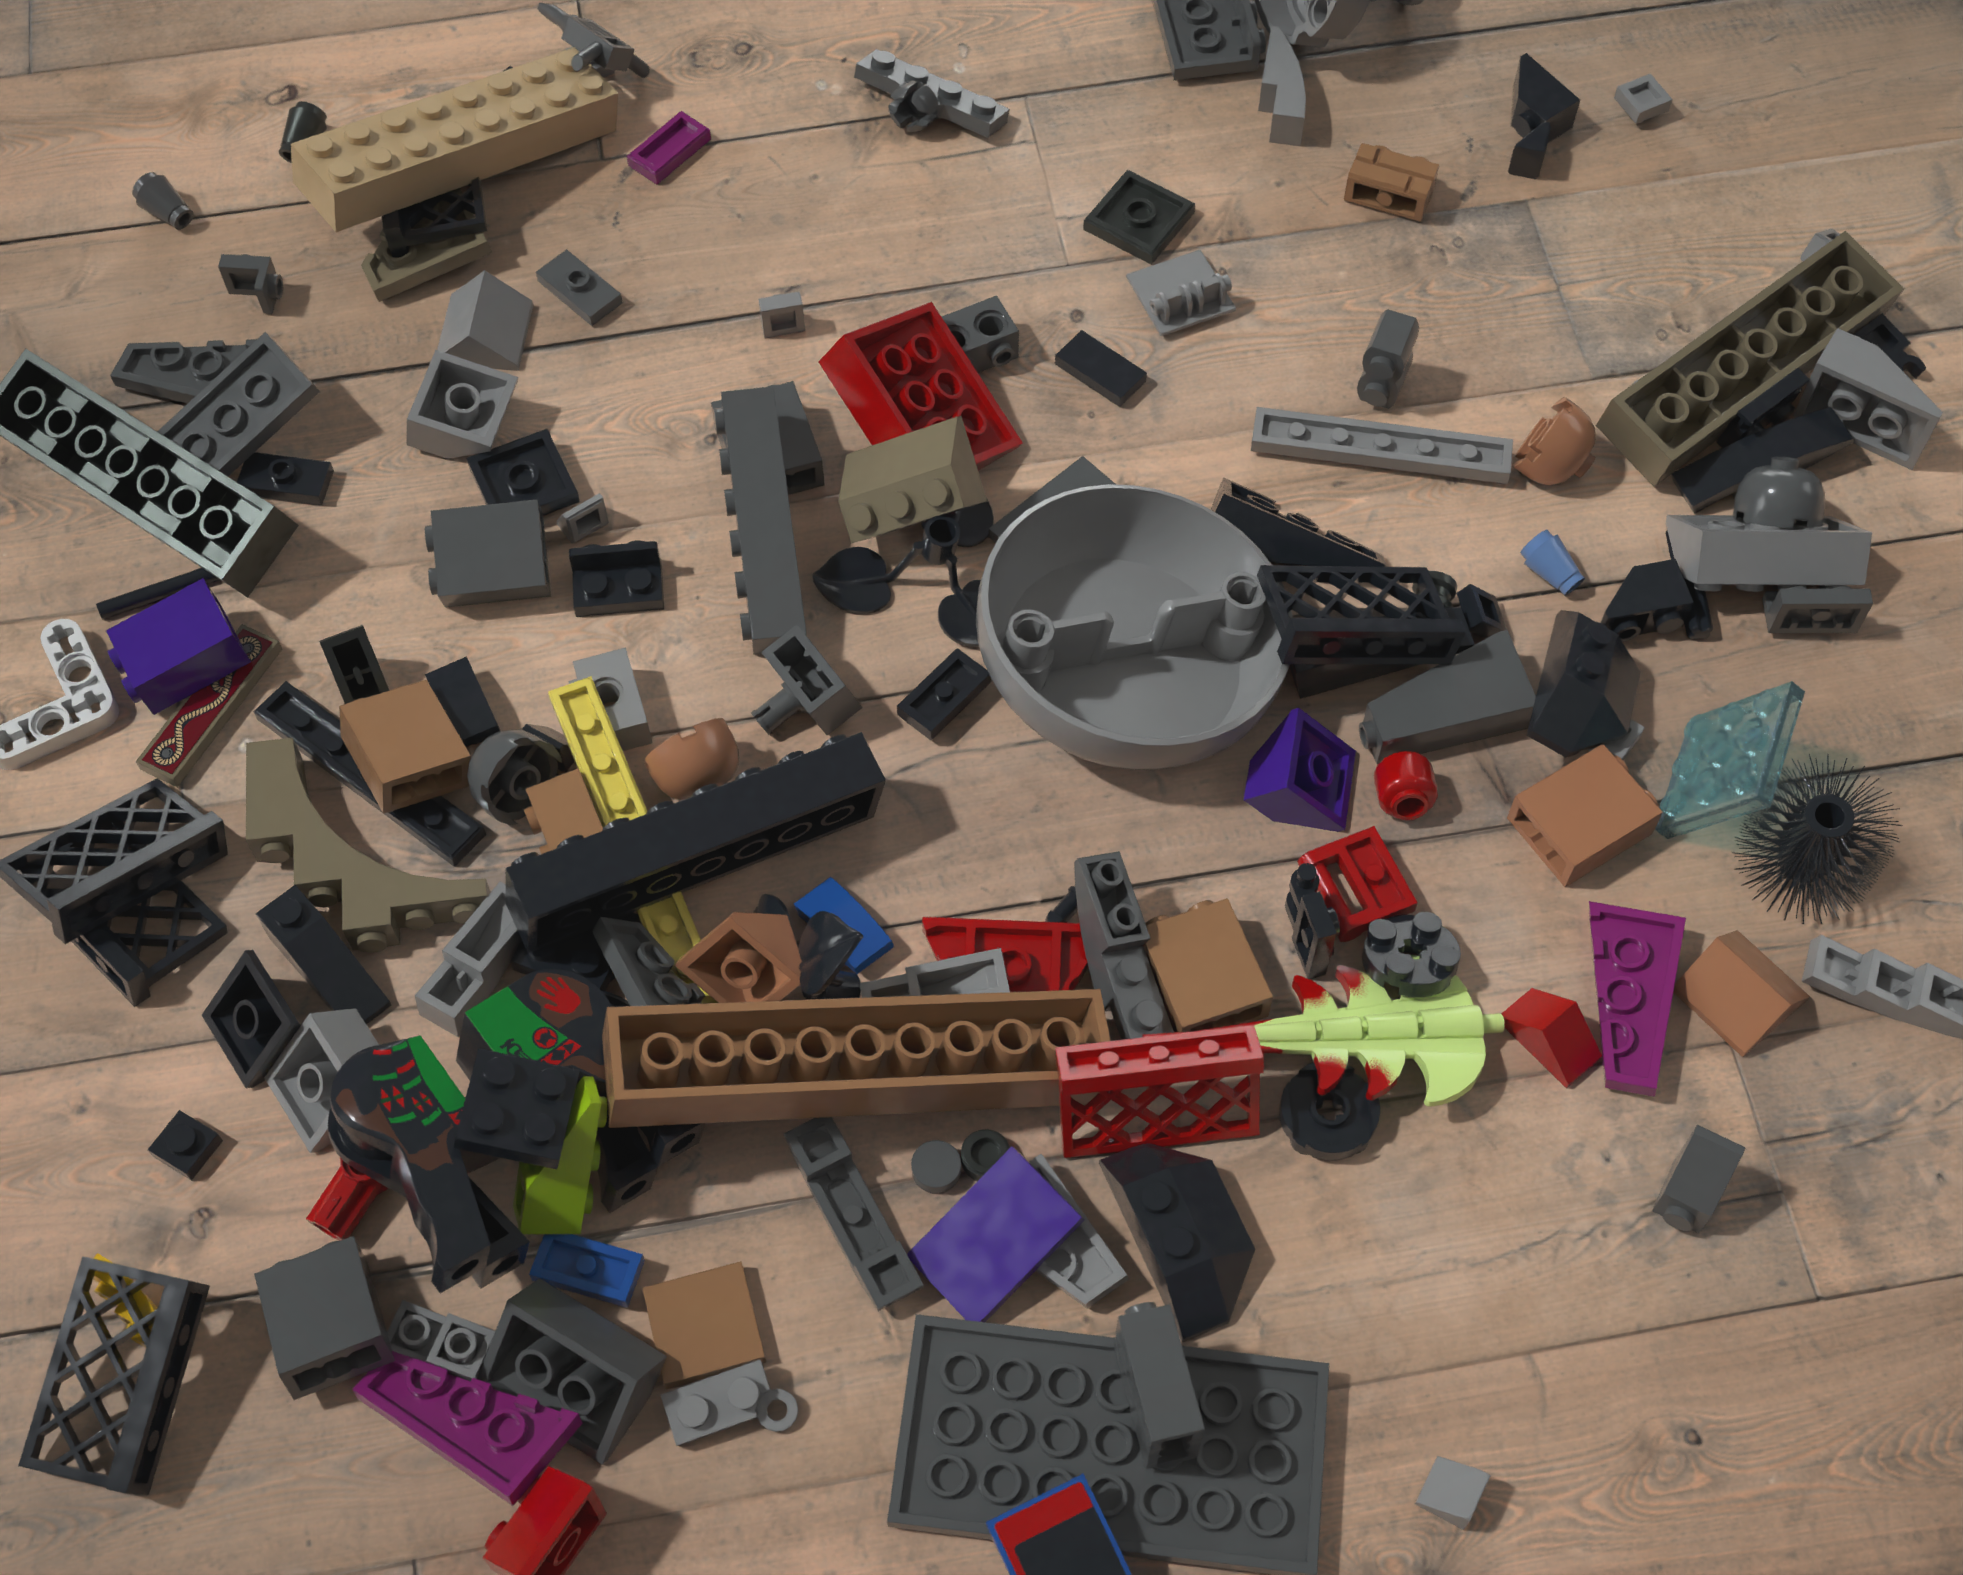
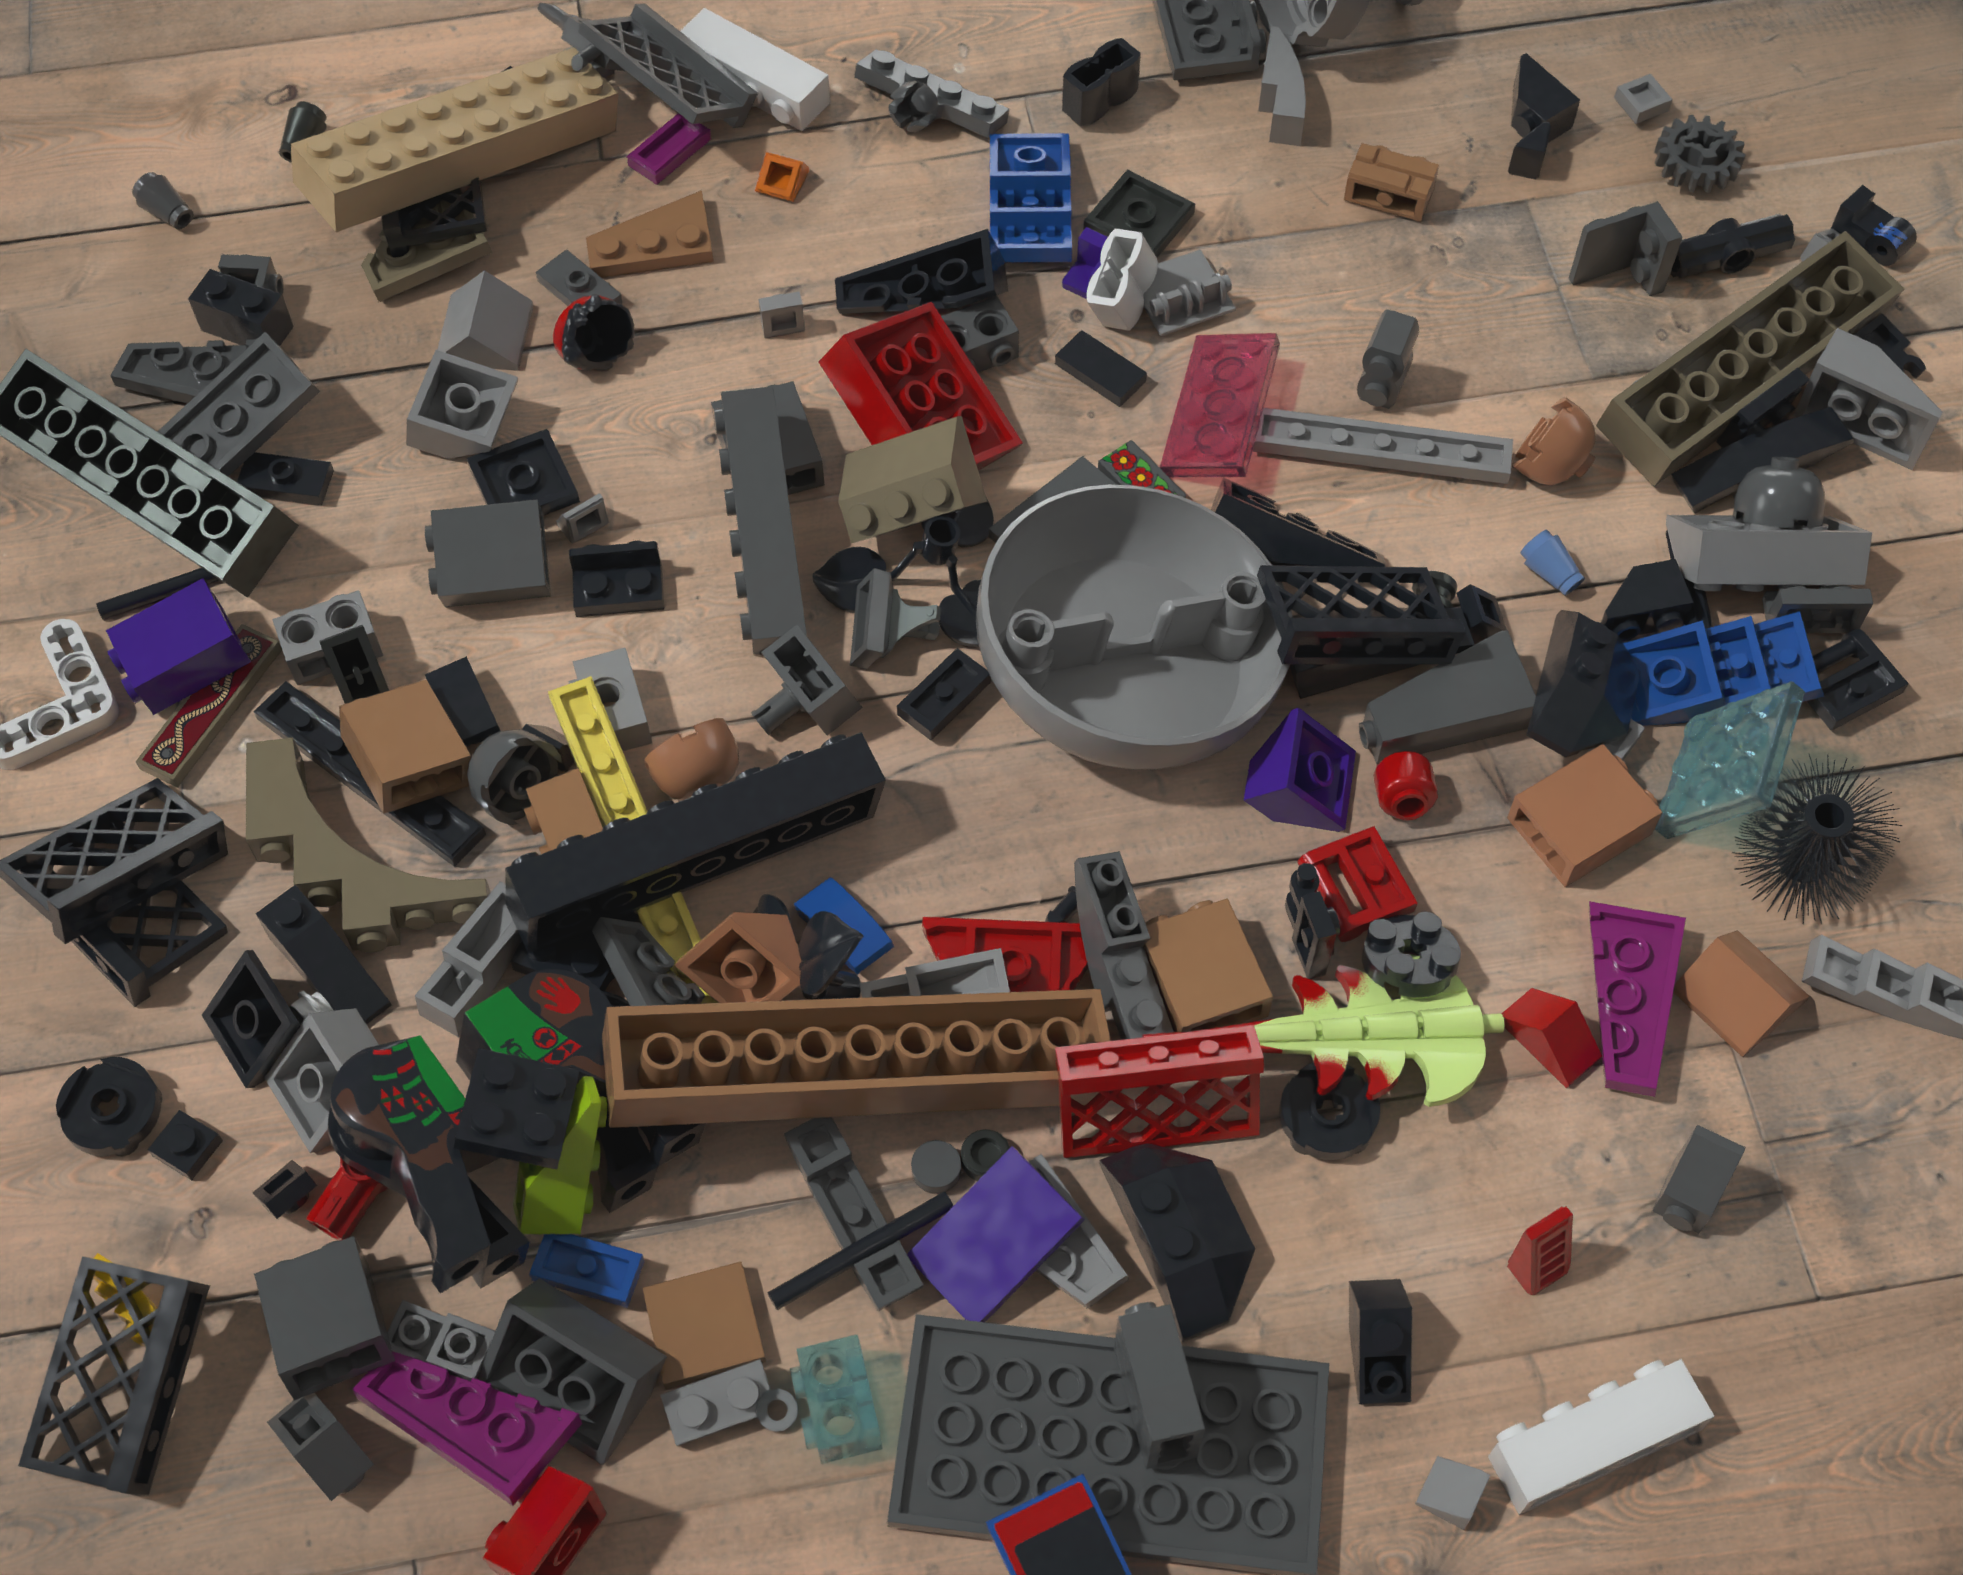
none -> black plate [56,1057,163,1157]
none -> black brick [188,269,294,346]
none -> black plate [252,1160,317,1219]
none -> dark grey slope [267,1393,374,1501]
none -> light grey brick [272,590,383,685]
none -> white plate [289,991,333,1025]
none -> black hair [553,294,635,371]
none -> dark grey fence [577,3,758,128]
none -> medium nougat wing [586,190,714,278]
none -> white brick [680,8,830,132]
none -> orange slope [755,152,809,202]
none -> black bar [767,1191,953,1310]
none -> clear light blue brick [790,1334,883,1464]
none -> black wedge [835,229,1008,314]
none -> dark grey piece [850,568,941,669]
none -> blue slope [990,133,1072,262]
none -> black brick [1062,38,1141,126]
none -> dark purple panel [1062,227,1107,299]
none -> white brick [1087,229,1158,331]
none -> tile [1098,440,1186,498]
none -> clear pink plate [1160,333,1280,477]
none -> black slope [1349,1279,1412,1404]
none -> white brick [1488,1359,1714,1515]
none -> red slope [1507,1206,1573,1295]
none -> dark grey bracket [1569,201,1683,296]
none -> blue slope [1623,611,1824,726]
none -> dark grey gear [1654,115,1746,193]
none -> black piece [1670,214,1795,278]
none -> black plate [1807,628,1909,731]
none -> black leg [1831,185,1917,266]

